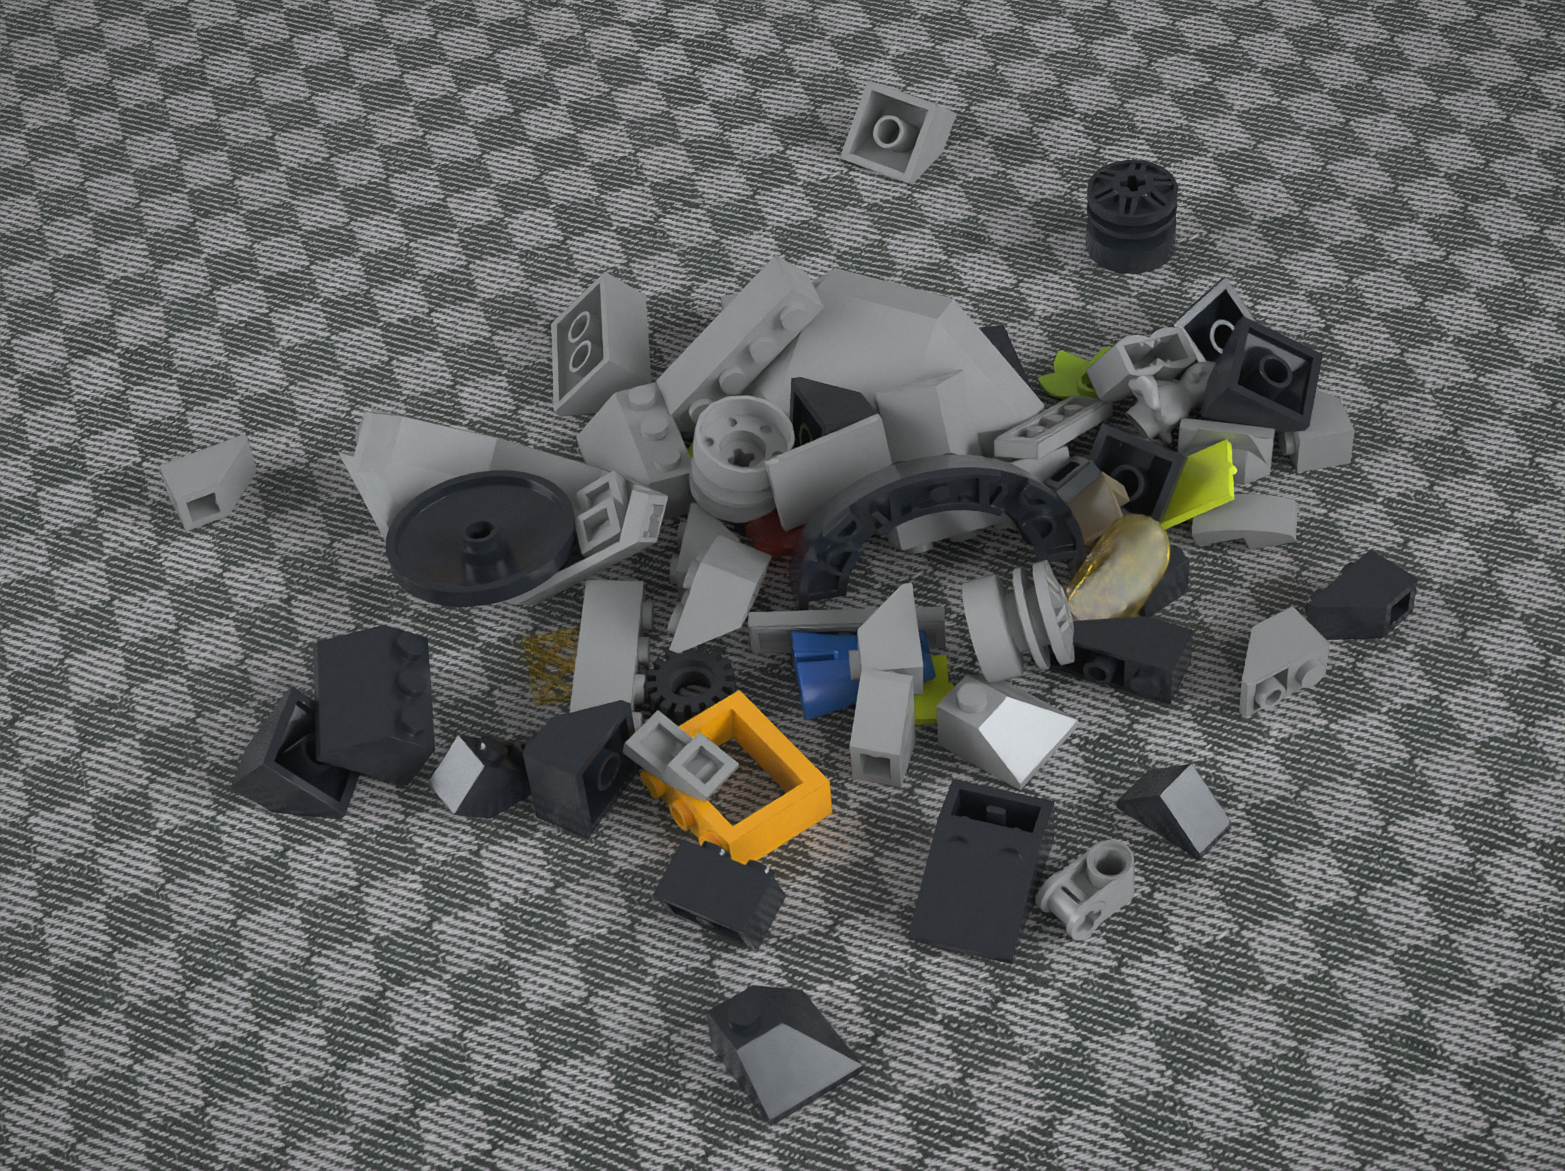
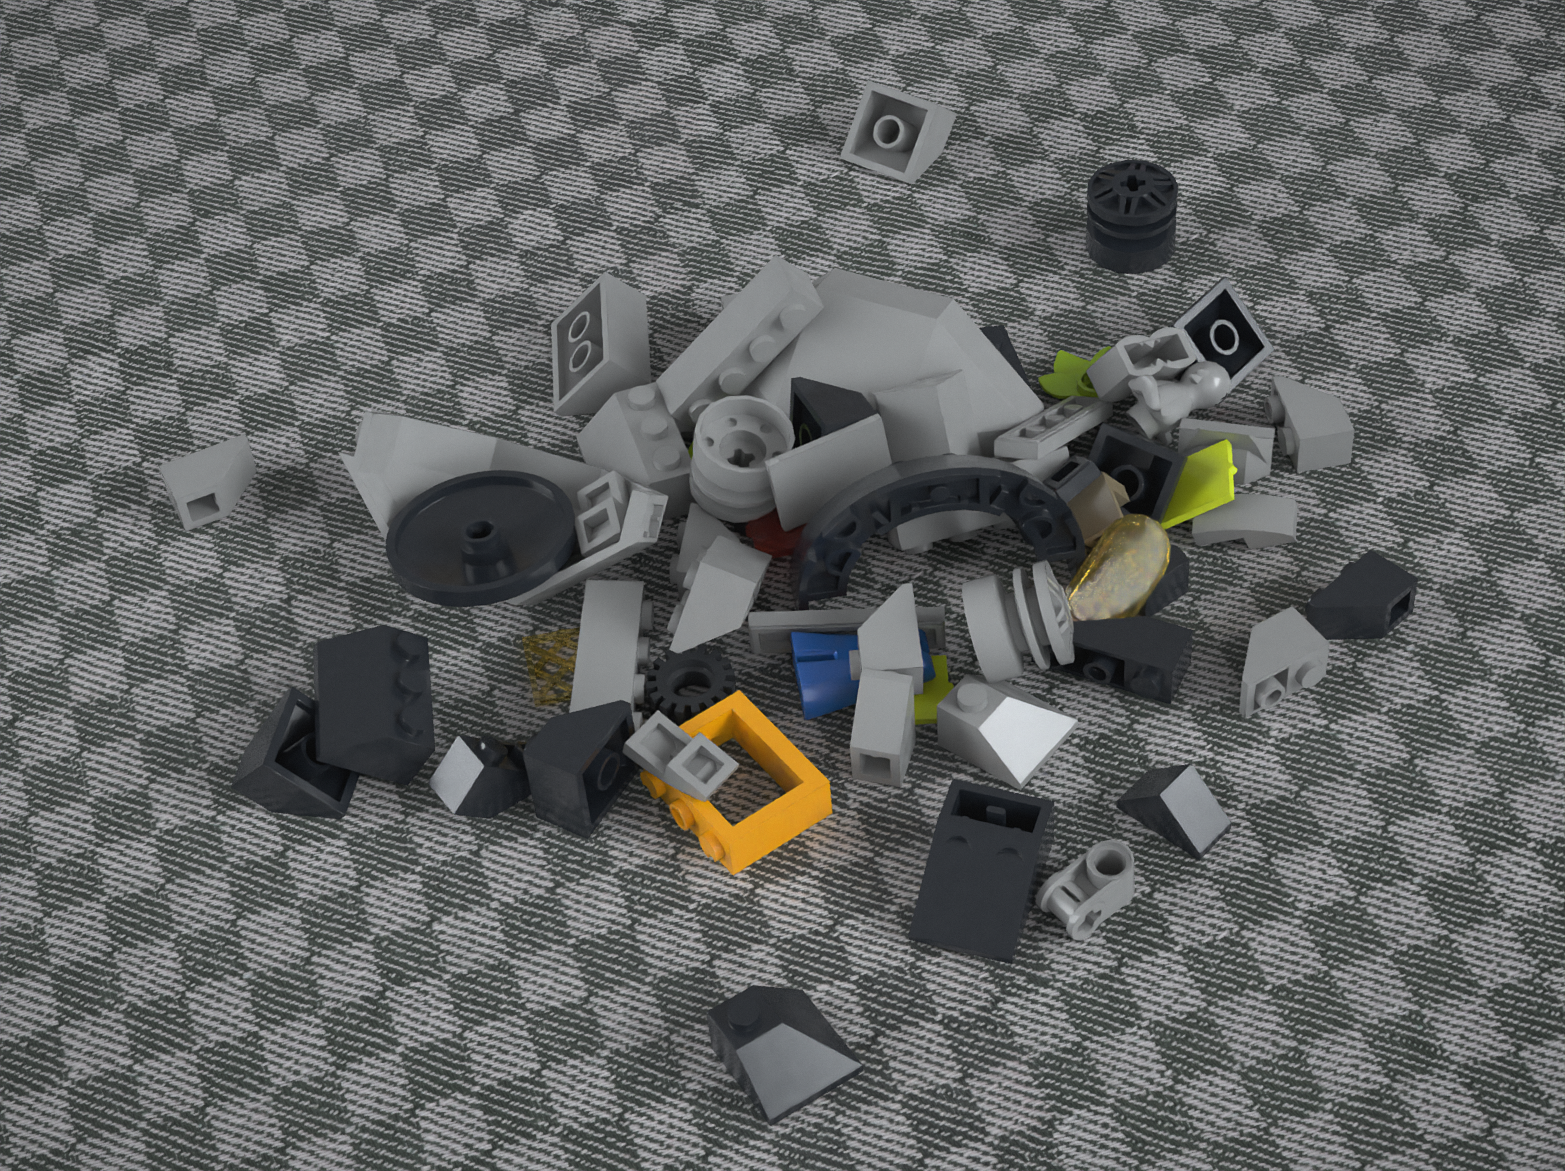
black brick [653,839,786,951] -> none
black slope [1200,316,1323,432] -> none

